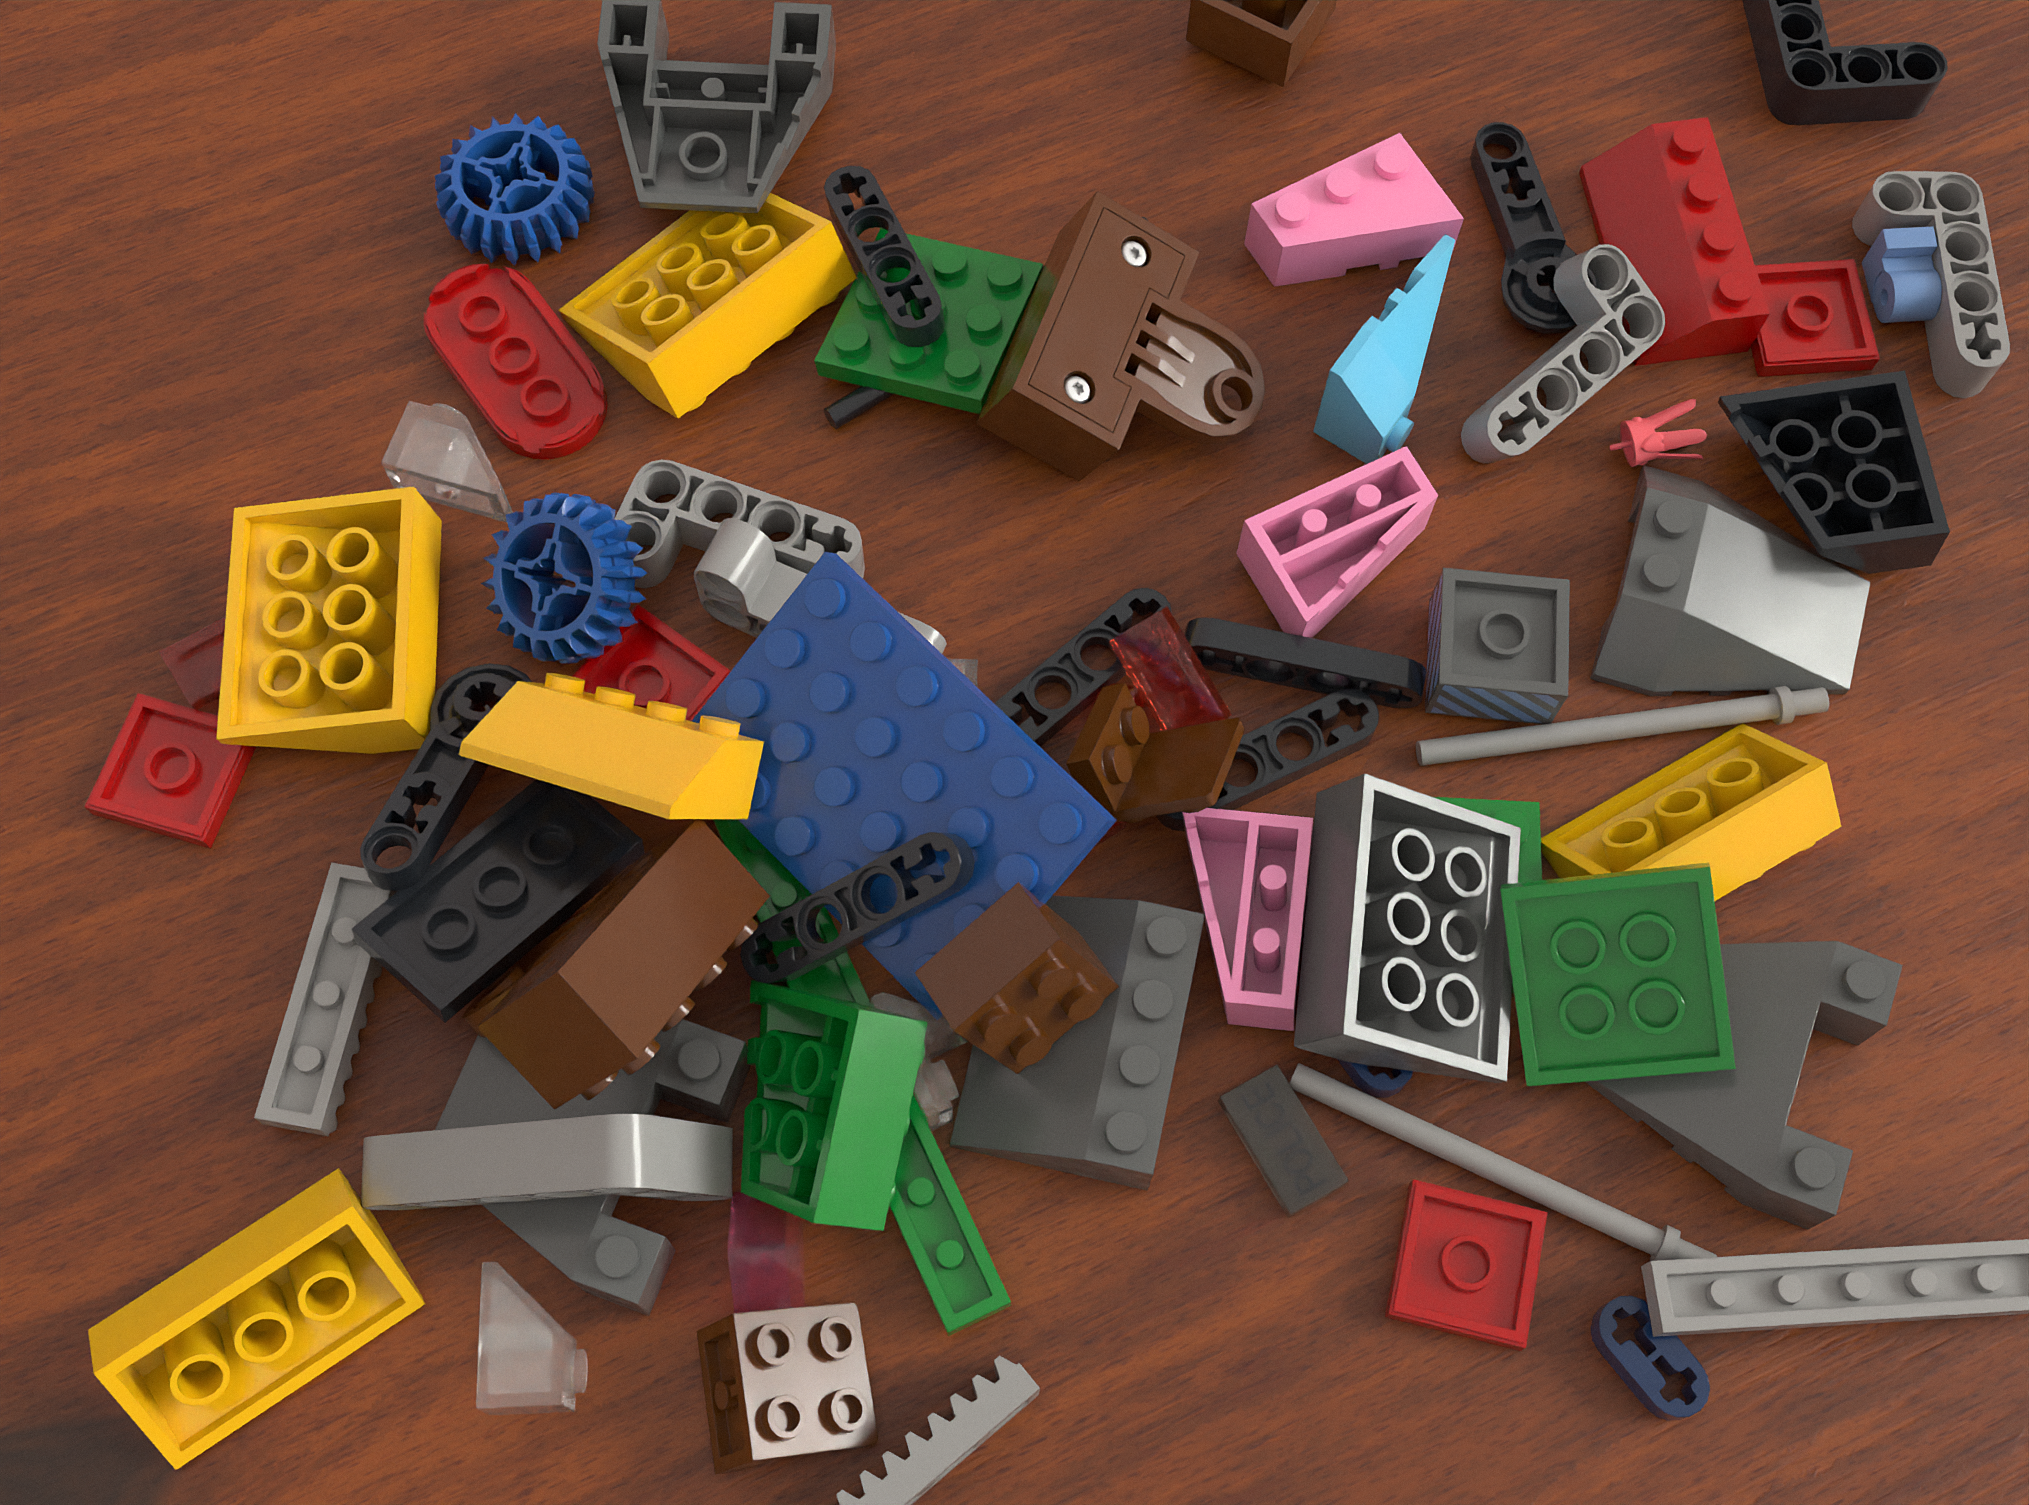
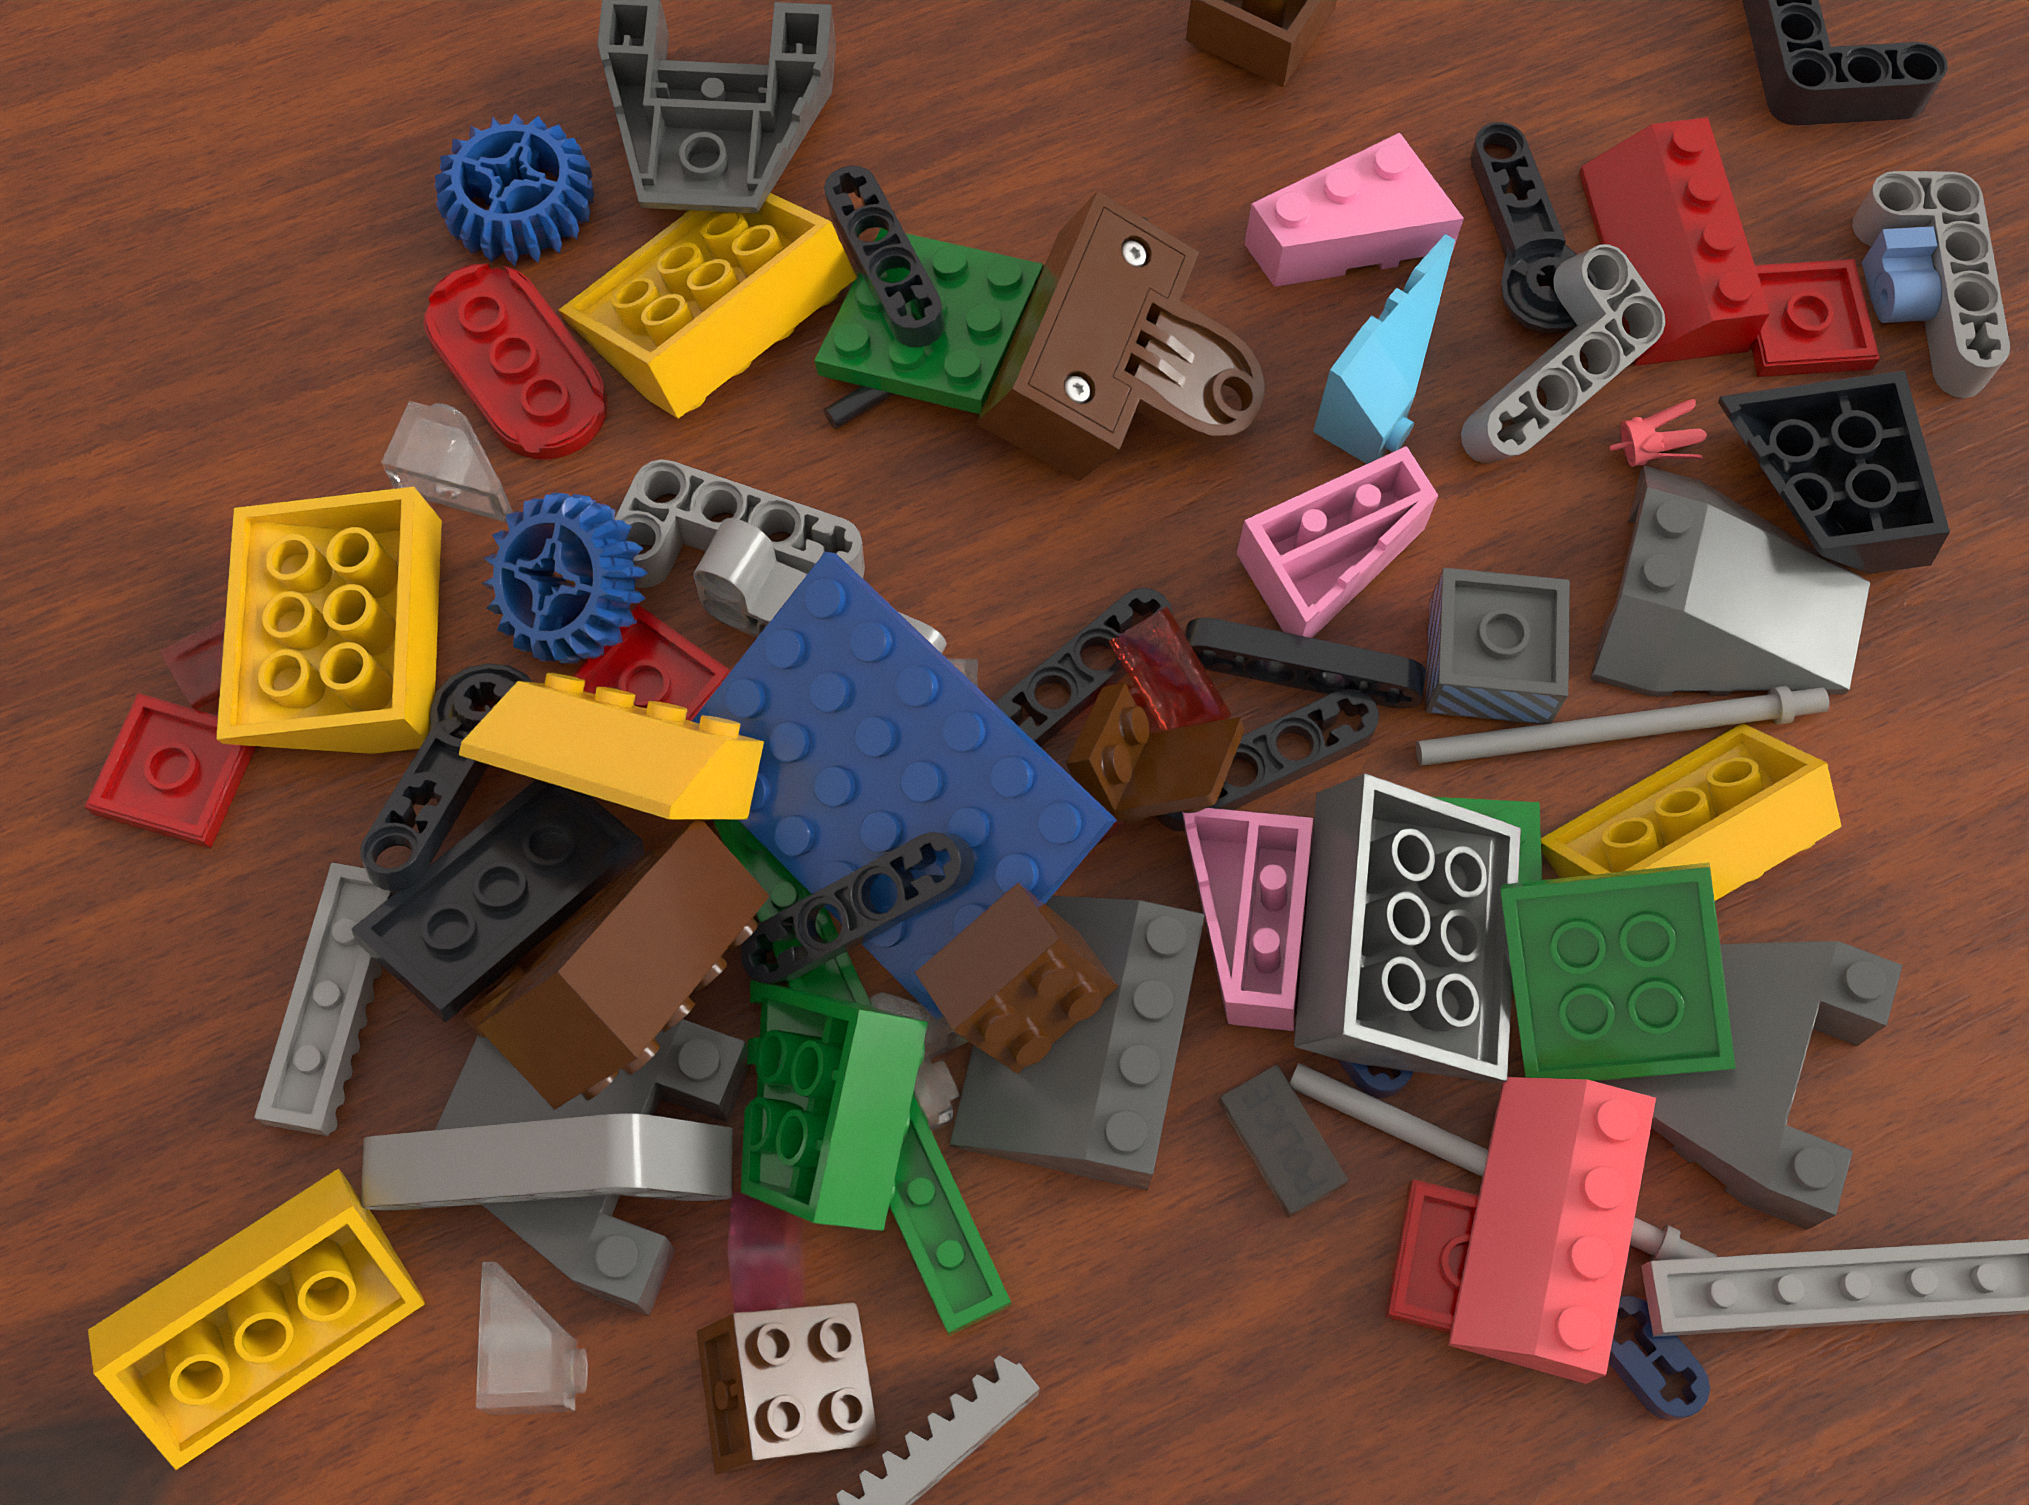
none -> coral slope [1448,1077,1656,1384]

